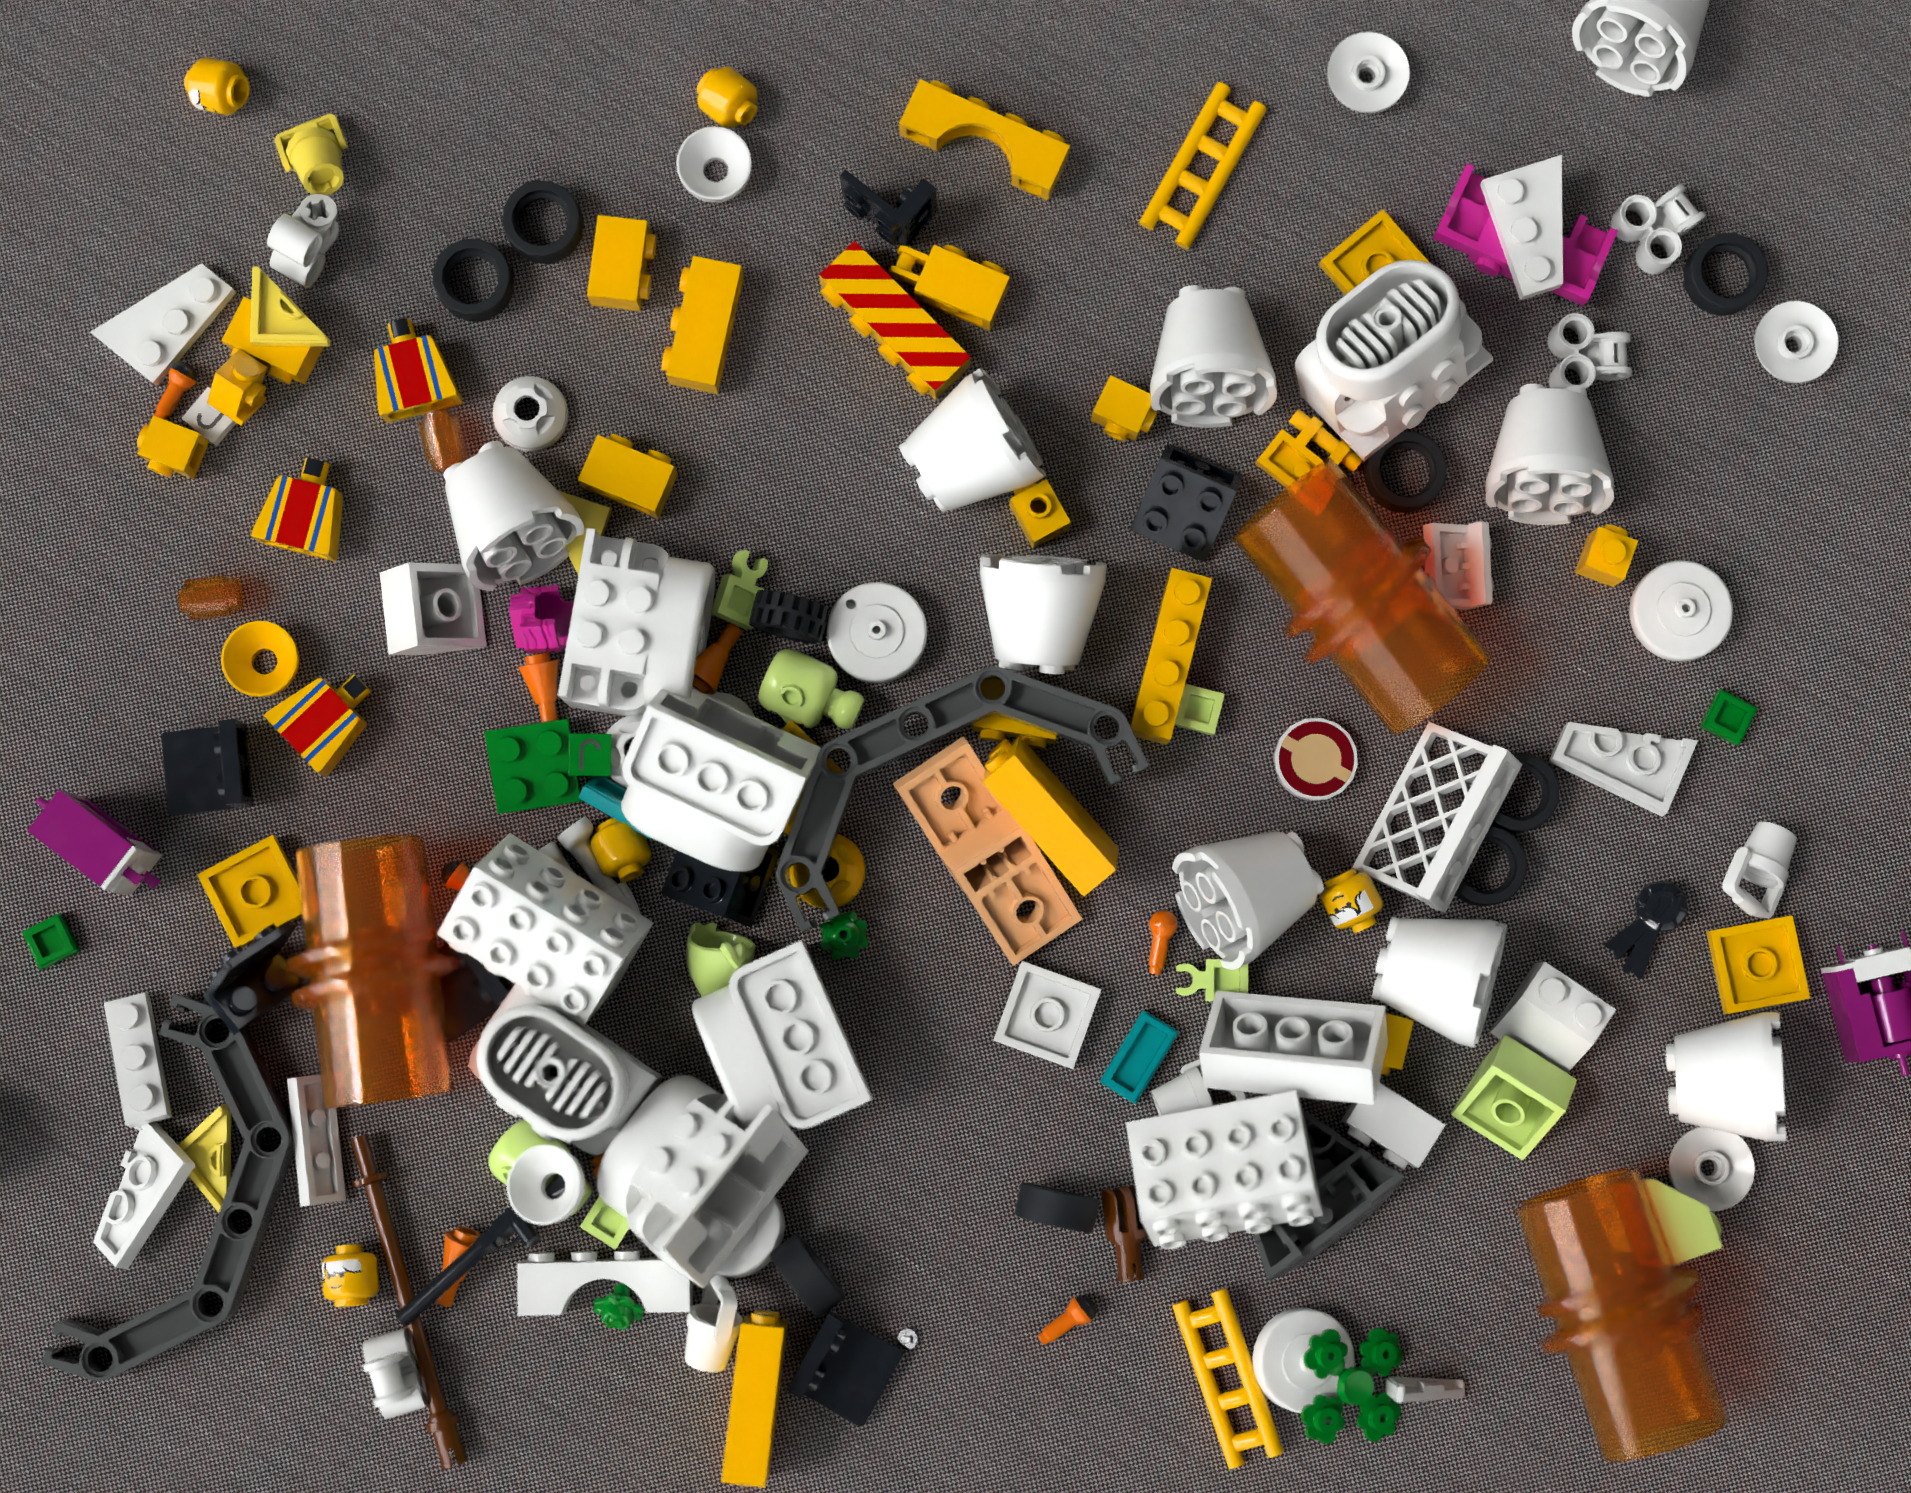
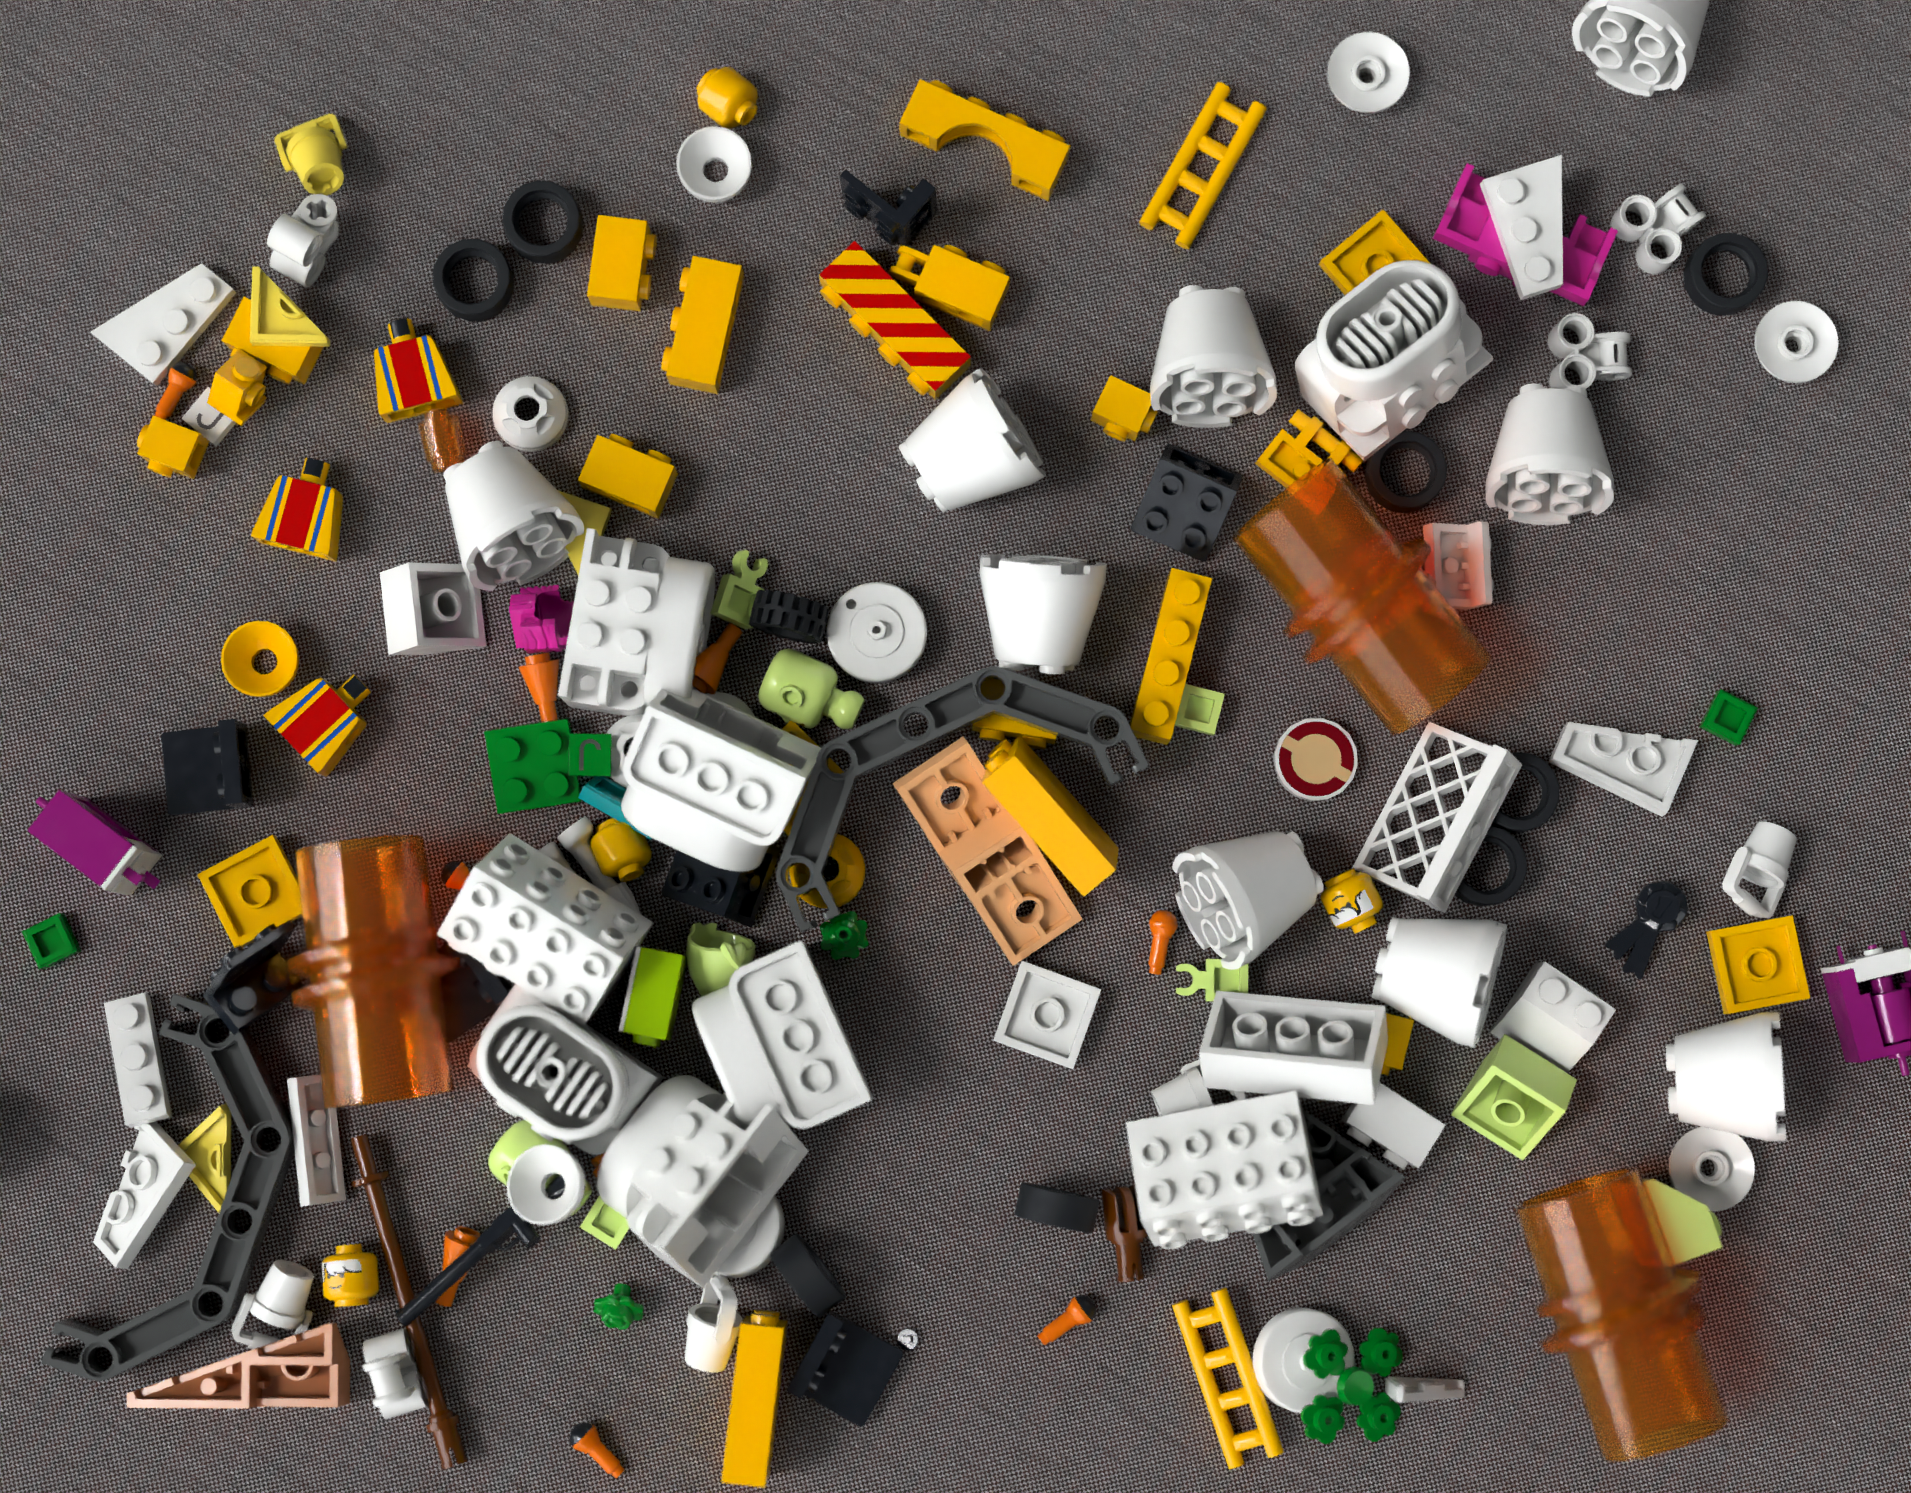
clear orange brick [178,575,243,621] -> none
yellow head [184,57,250,116] -> none
white arch [517,1250,693,1316] -> none
yellow brick [1009,479,1071,549] -> none
teal tile [1099,1010,1179,1104] -> none
yellow brick [1575,524,1638,587] -> none
white wheel [1629,560,1733,662] -> none
none -> nougat wedge [127,1323,350,1409]
none -> white piece [231,1260,314,1349]
none -> orange piece [570,1422,625,1478]
none -> lime piece [619,946,687,1047]

